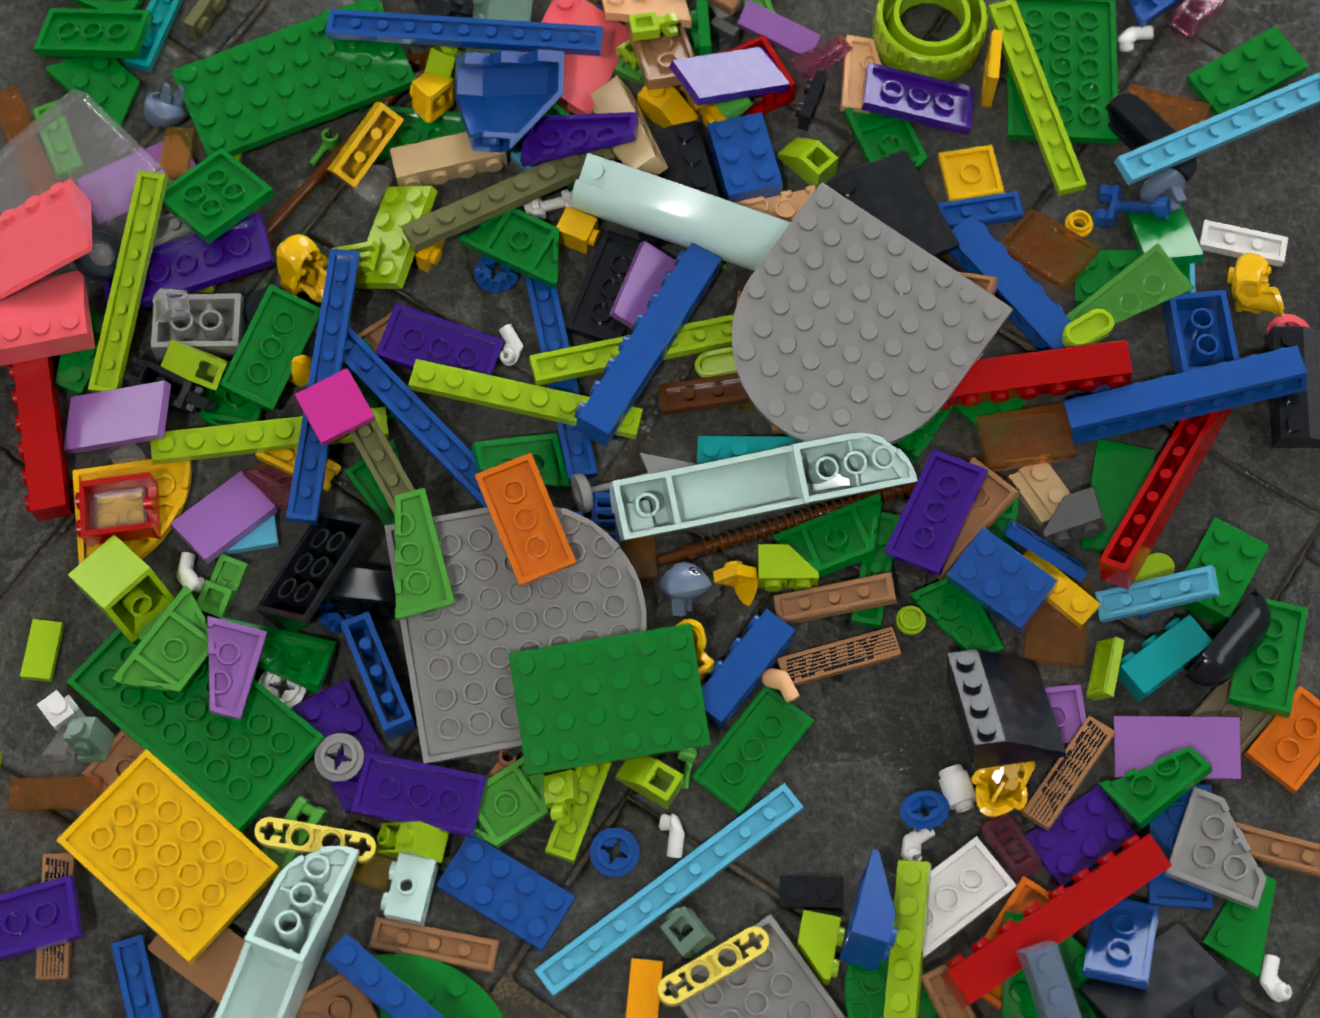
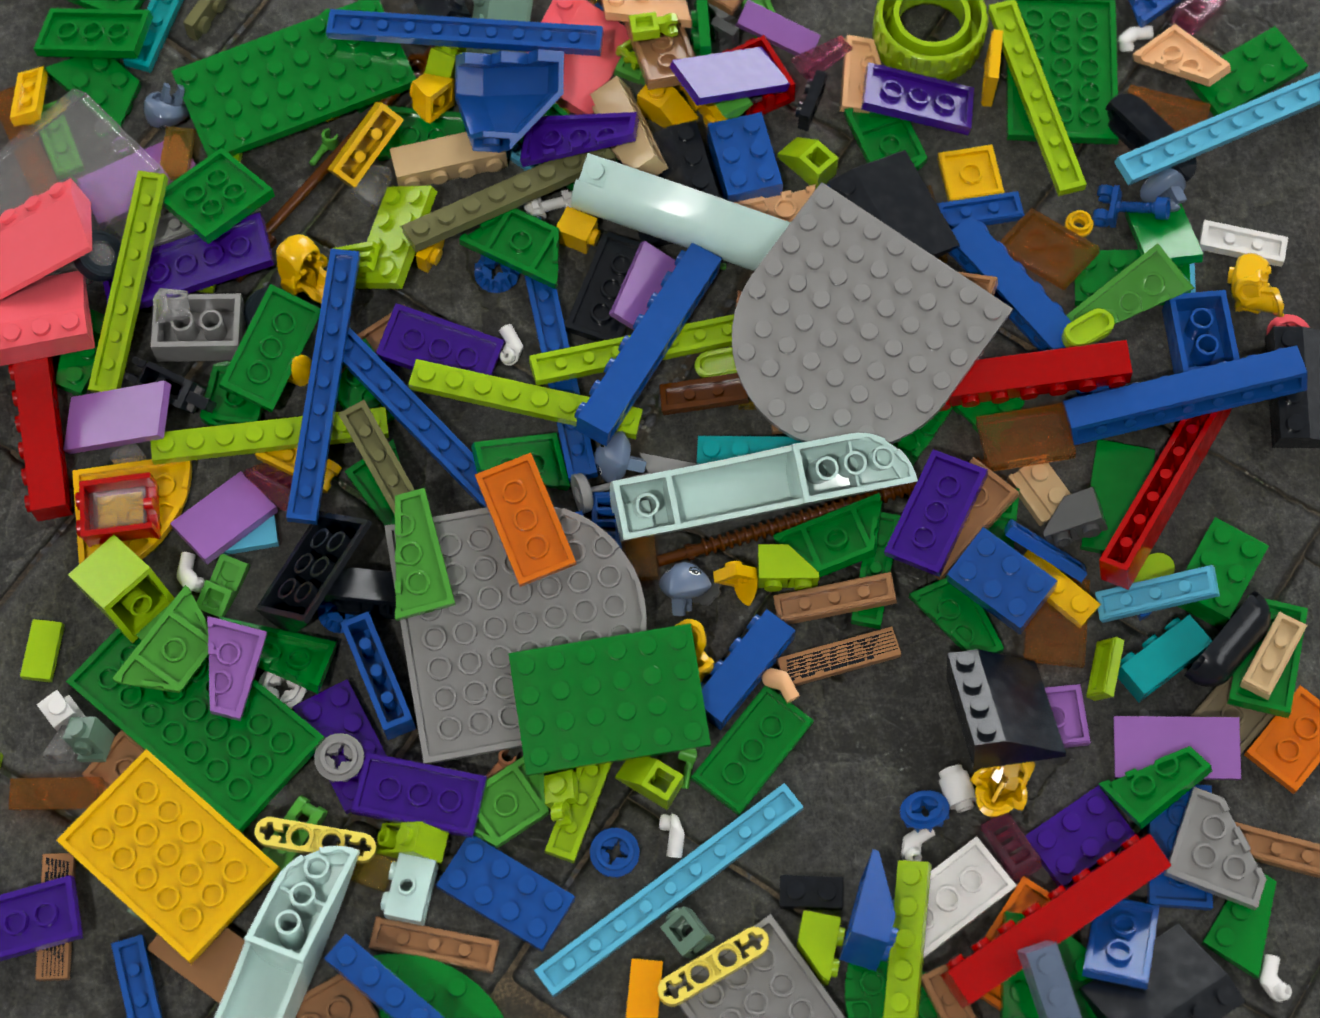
lime slope [161,339,227,391] -> none
dark pink tile [294,368,375,447] -> none
lime plate [896,605,926,635] -> none
medium nougat tile [1022,715,1116,832] -> none
none -> yellow plate [10,66,48,127]
none -> sand blue piece [595,431,646,483]
none -> light nougat wing [1133,24,1231,87]
none -> tan tile [1240,612,1307,700]

